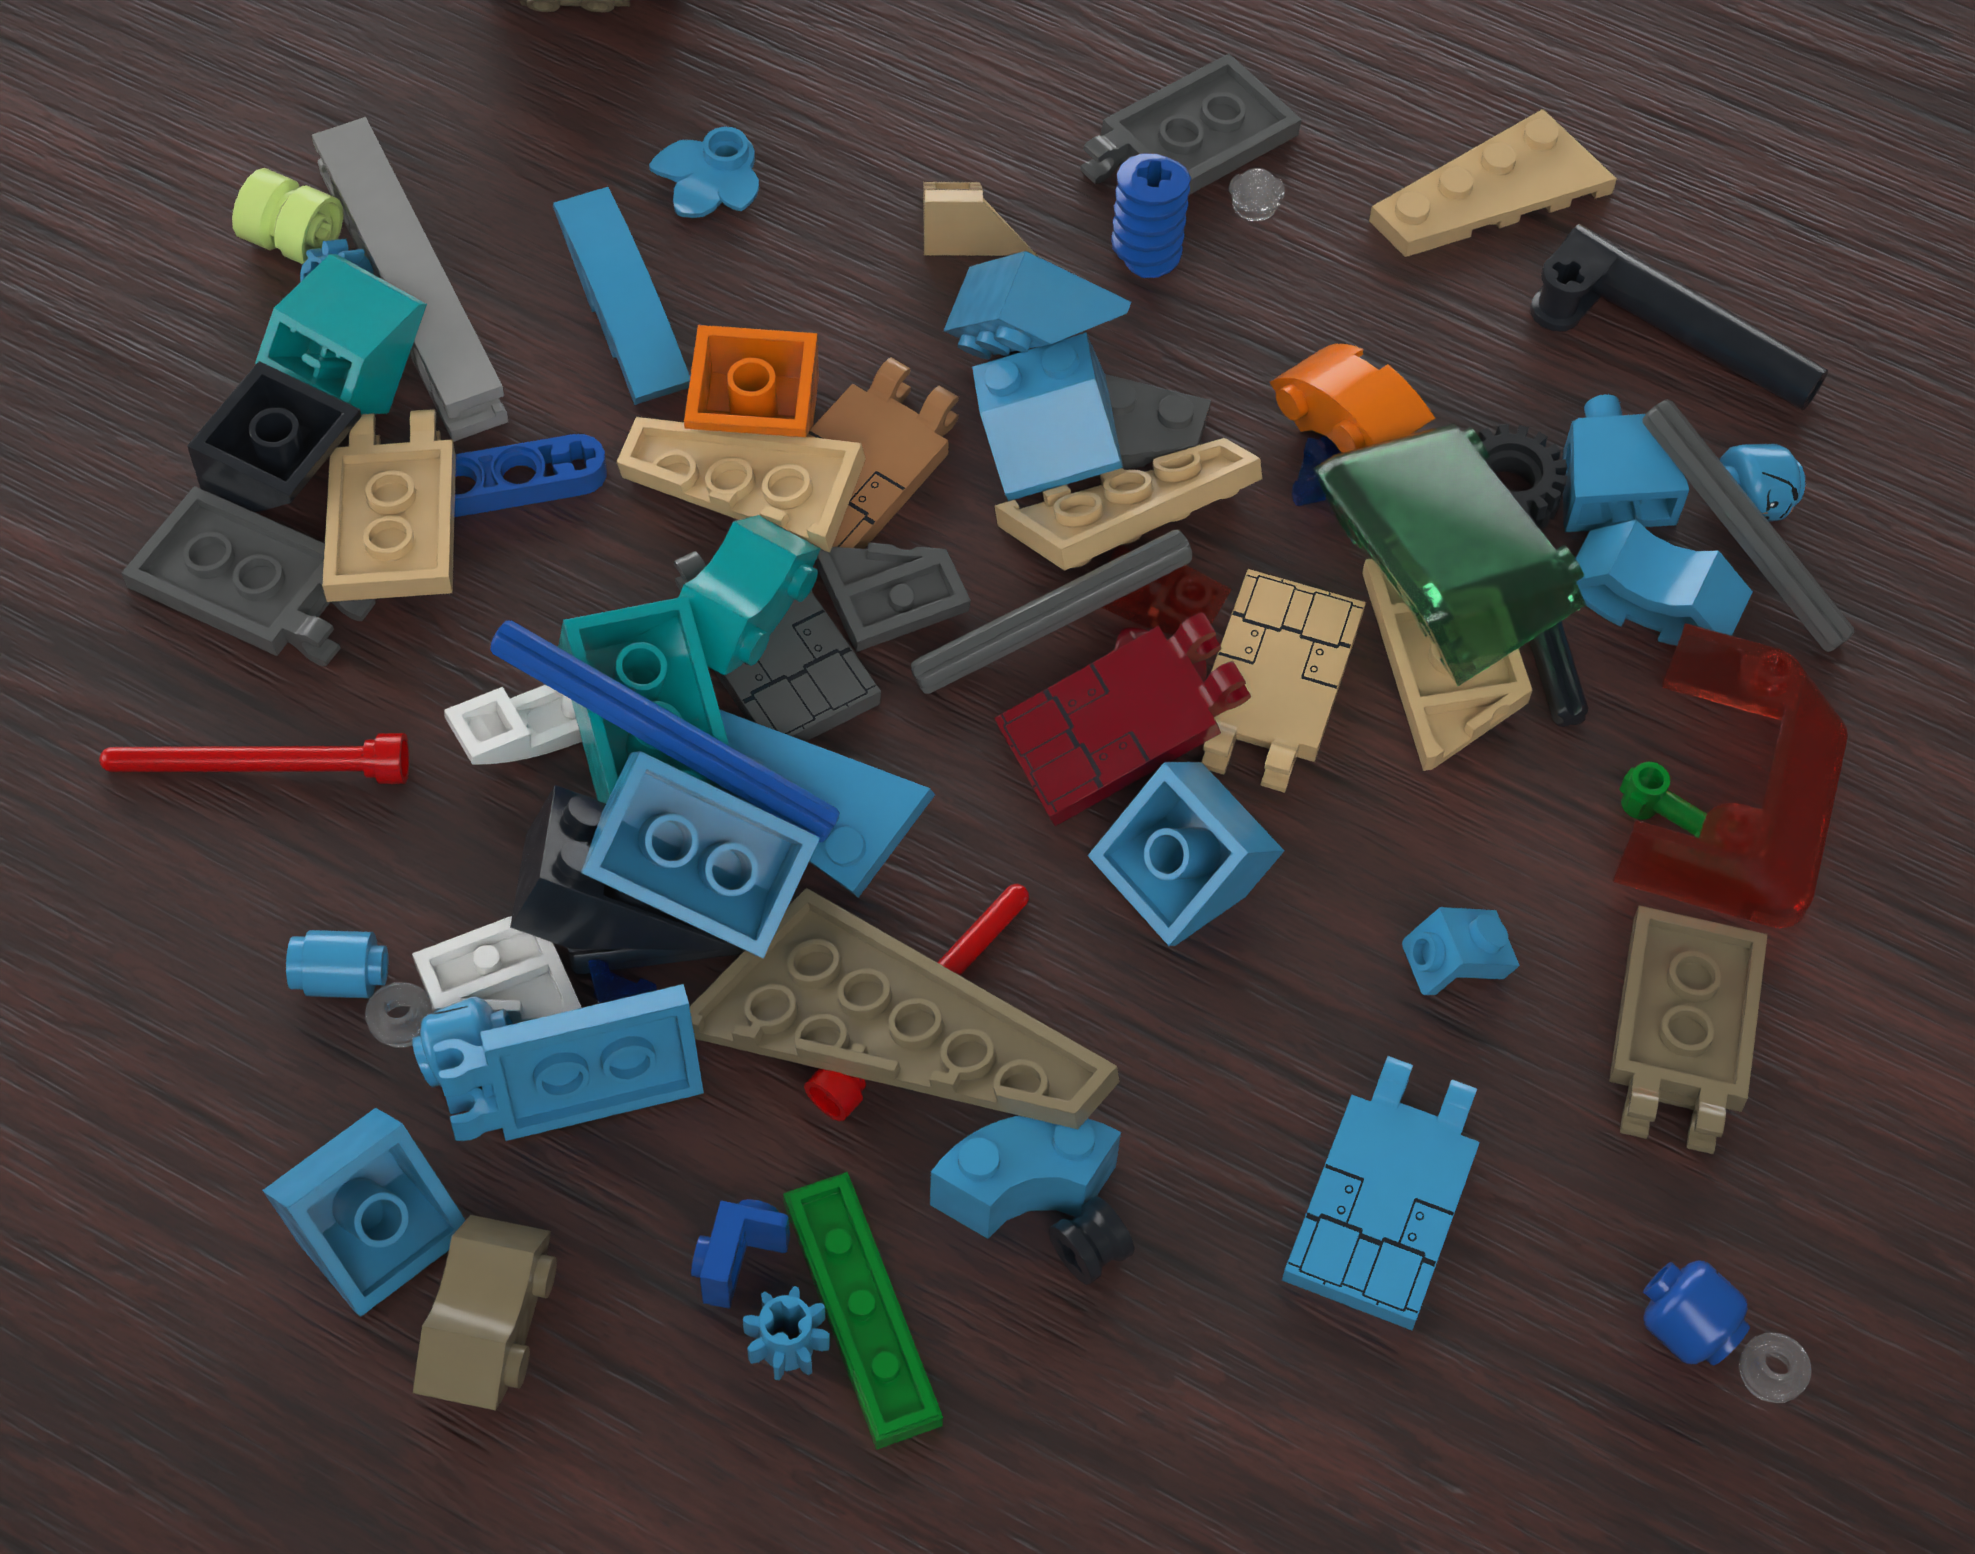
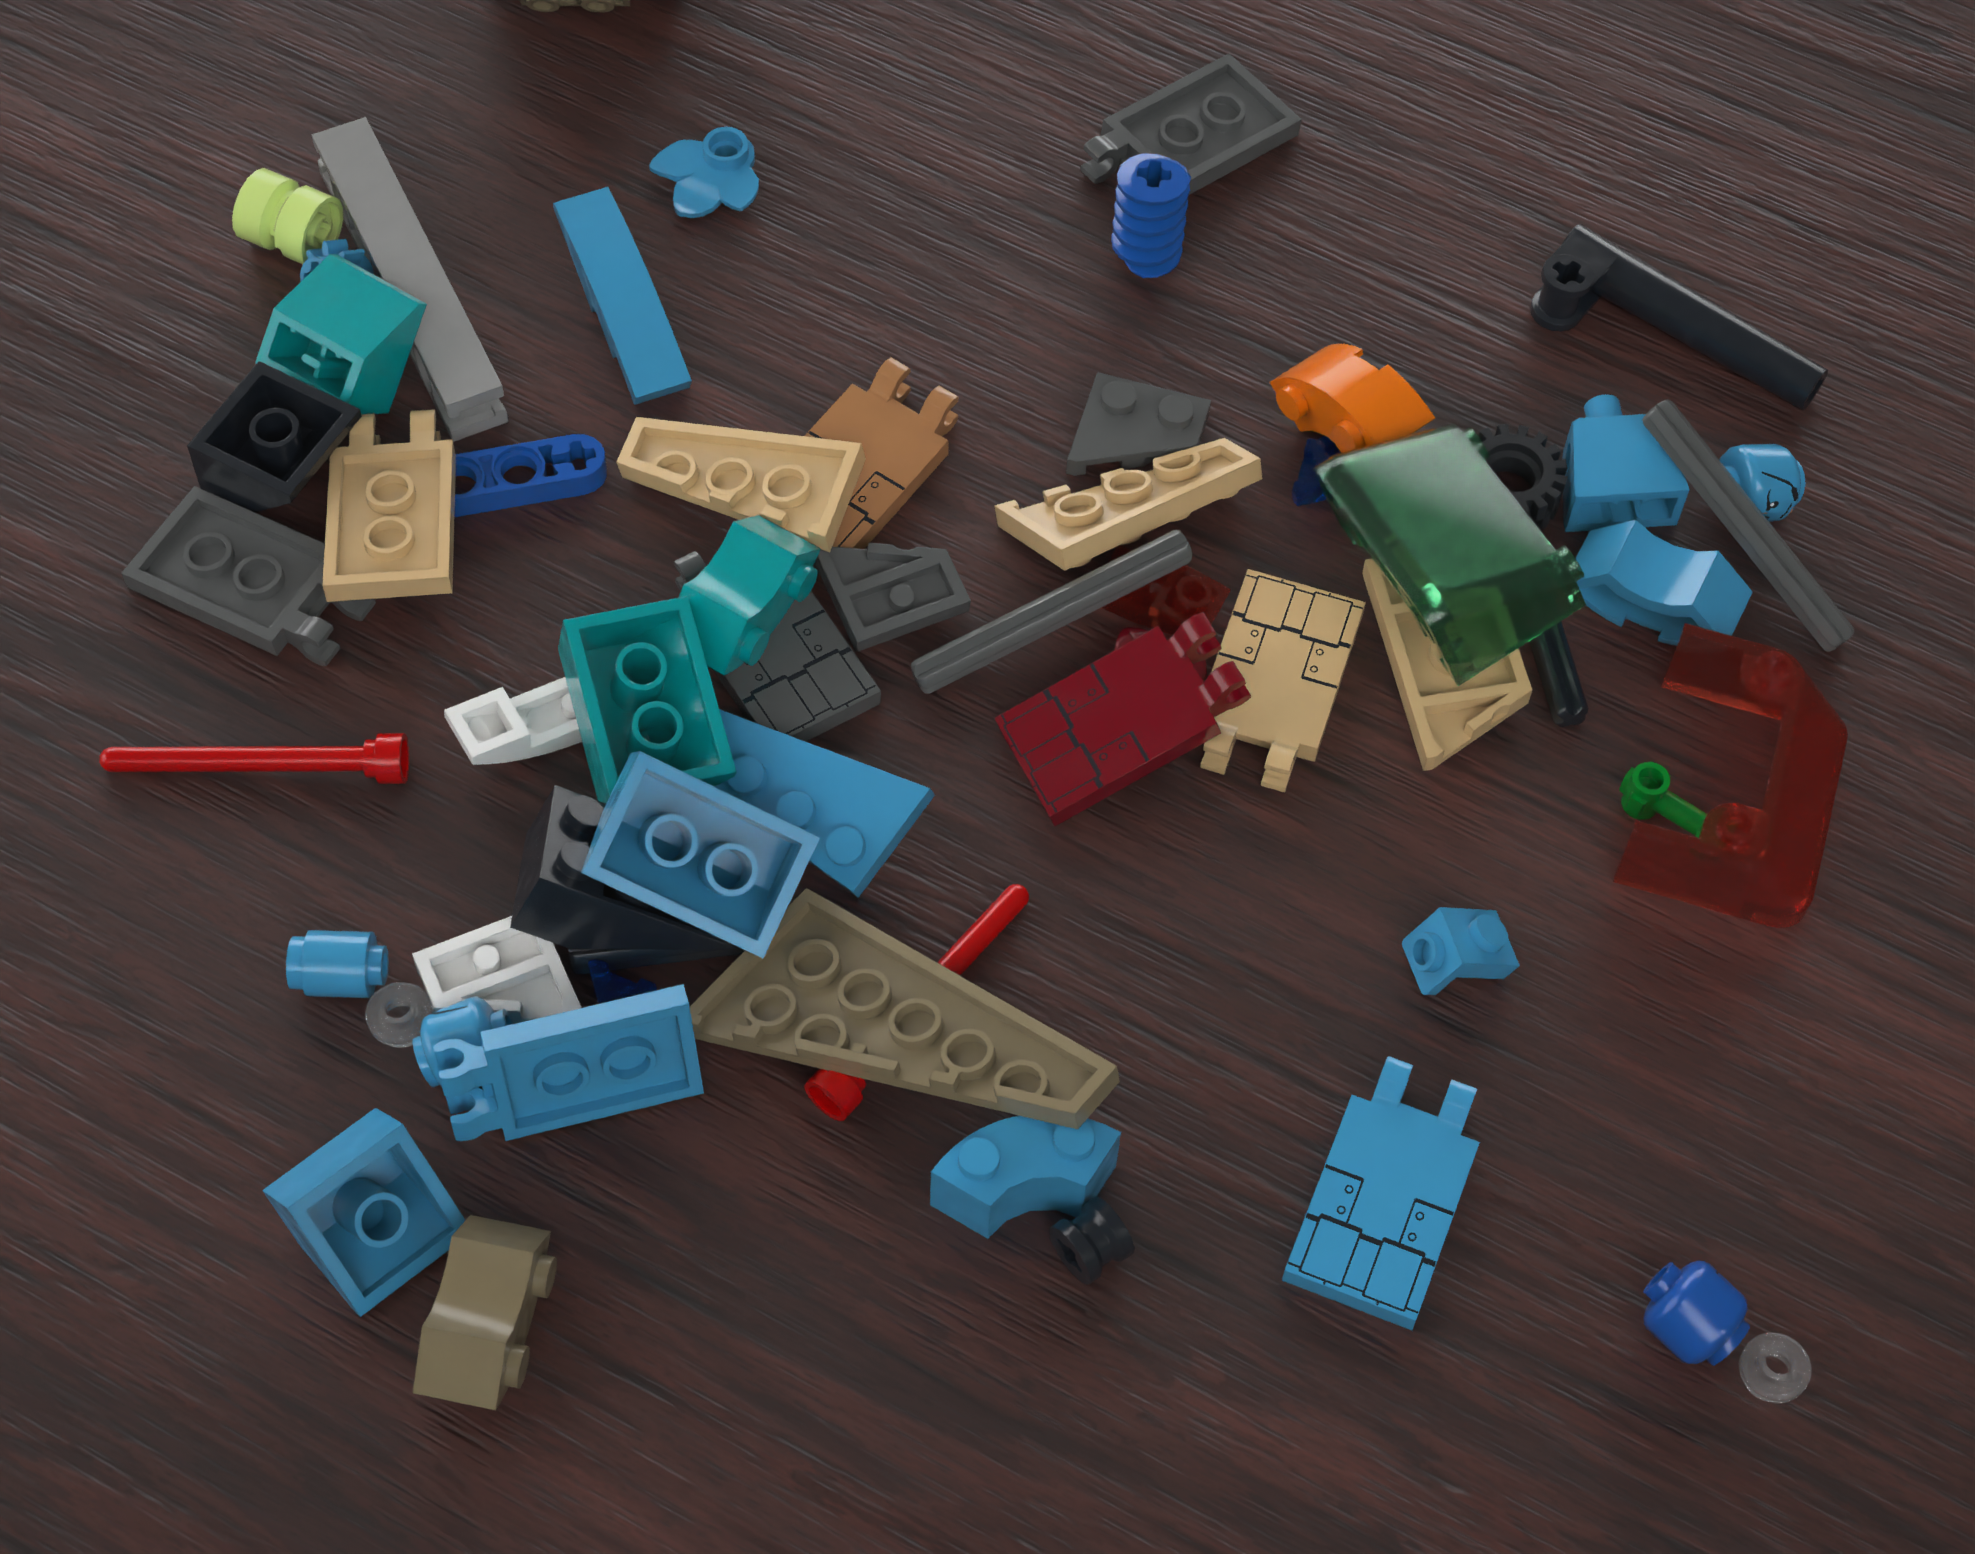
blue axle [490,620,840,842] -> none
orange slope [684,325,819,437] -> none
blue bracket [691,1199,790,1309] -> none
dark azure gear [743,1286,830,1380] -> none
green tile [783,1172,943,1450] -> none
tan slope [923,182,1038,256] -> none
dark azure slope [943,251,1132,359] -> none
dark azure slope [972,333,1123,501] -> none
dark azure slope [1088,762,1284,946] -> none
clear plate [1229,168,1285,221] -> none
tan wing [1369,109,1617,257] -> none
dark tan tile [1609,905,1768,1154] -> none

